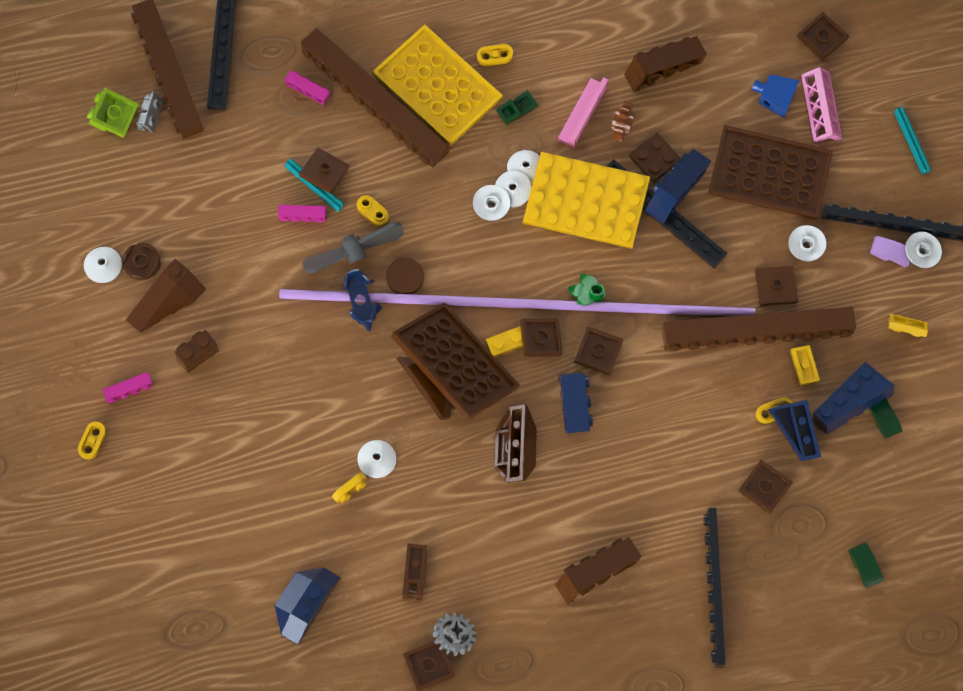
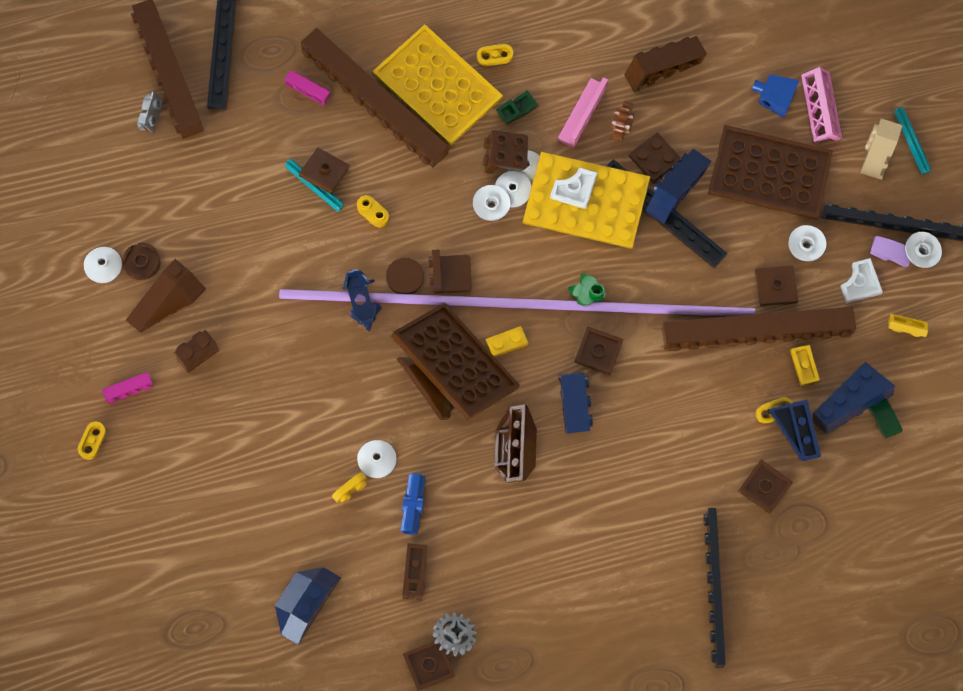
lime plate [87,88,139,138] -> none
dark pink piece [278,205,326,223] -> none
dark grey piece [302,222,404,273] -> none
reddish brown plate [520,318,563,357] -> none
reddish brown wedge [555,537,642,605] -> none
reddish brown plate [797,12,849,61] -> none
dark green slope [848,542,884,588] -> none
none -> blue piece [400,473,426,535]
none -> reddish brown bracket [428,249,472,293]
none -> reddish brown bracket [483,130,528,174]
none -> white tile [550,168,598,209]
none -> white tile [840,258,883,304]
none -> tan wedge [861,119,903,180]

